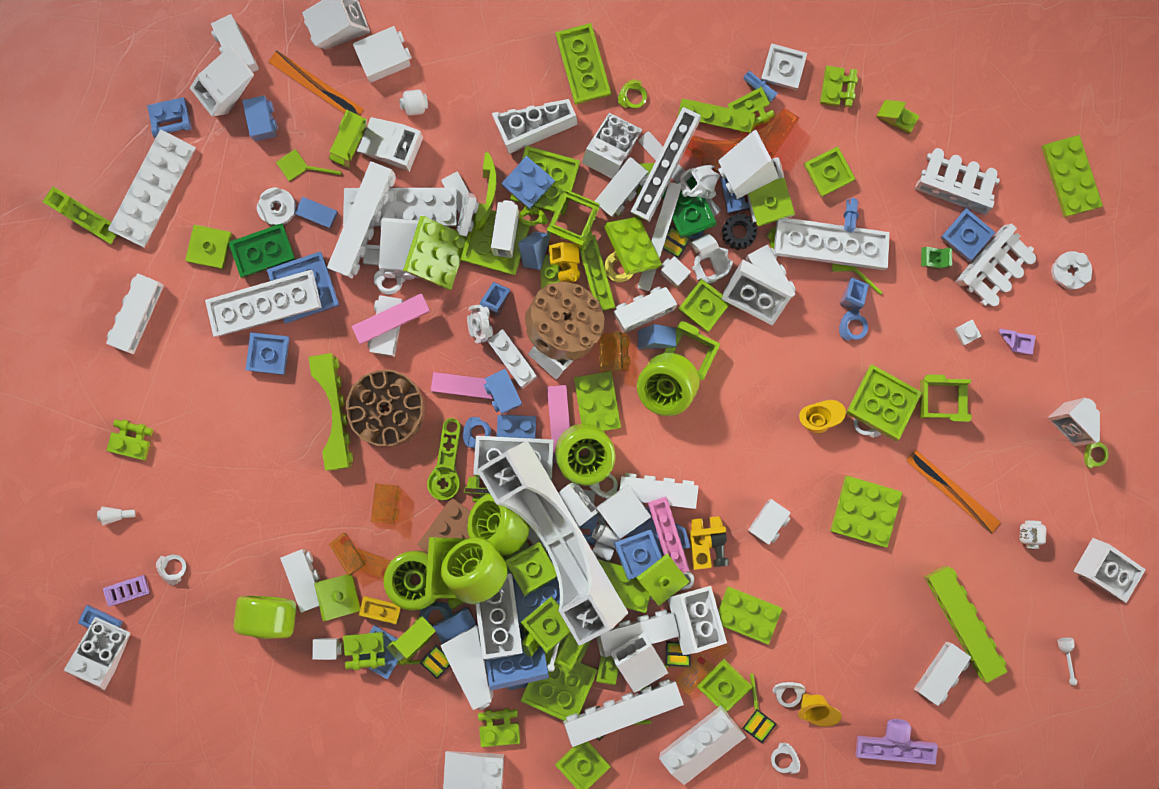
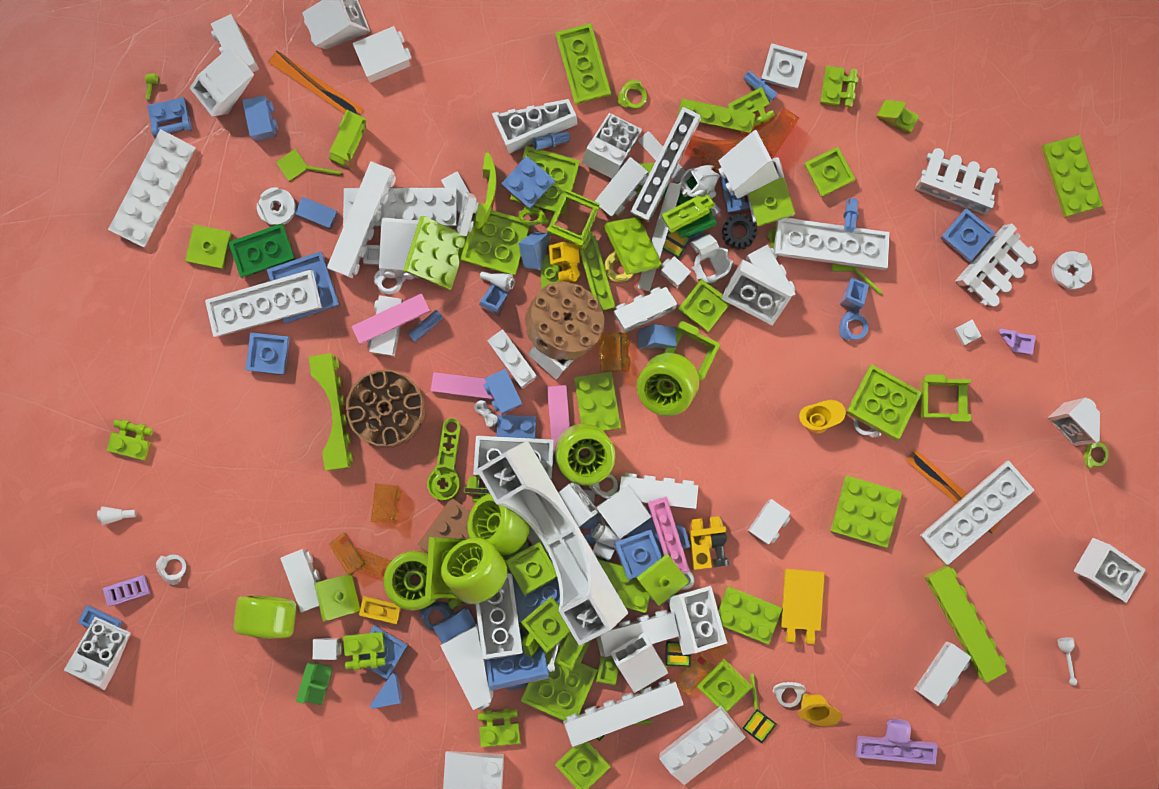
lime slope [42,186,117,244] -> none
white brick [106,273,164,354] -> none
white slope [357,117,423,172] -> none
lime piece [387,616,436,666] -> none
piece [397,645,450,679] -> none
white head [399,90,428,116] -> none
medium blue piece [463,416,491,449] -> none
white plate [467,305,493,344] -> none
white brick [491,200,519,258] -> none
white piece [771,743,800,774] -> none
bright green bracket [921,247,952,269] -> none
white head [1019,520,1046,549] -> none
none -> lime hand [145,73,159,100]
none -> bright green panel [296,661,333,705]
none -> medium blue slope [369,671,403,709]
none -> medium blue axle [408,310,443,343]
none -> white piece [474,400,498,427]
none -> white cone [480,271,515,292]
none -> medium blue axle [533,132,570,150]
none -> lime hinge [661,195,715,233]
none -> yellow tile [780,568,825,644]
none -> white plate [920,460,1034,565]

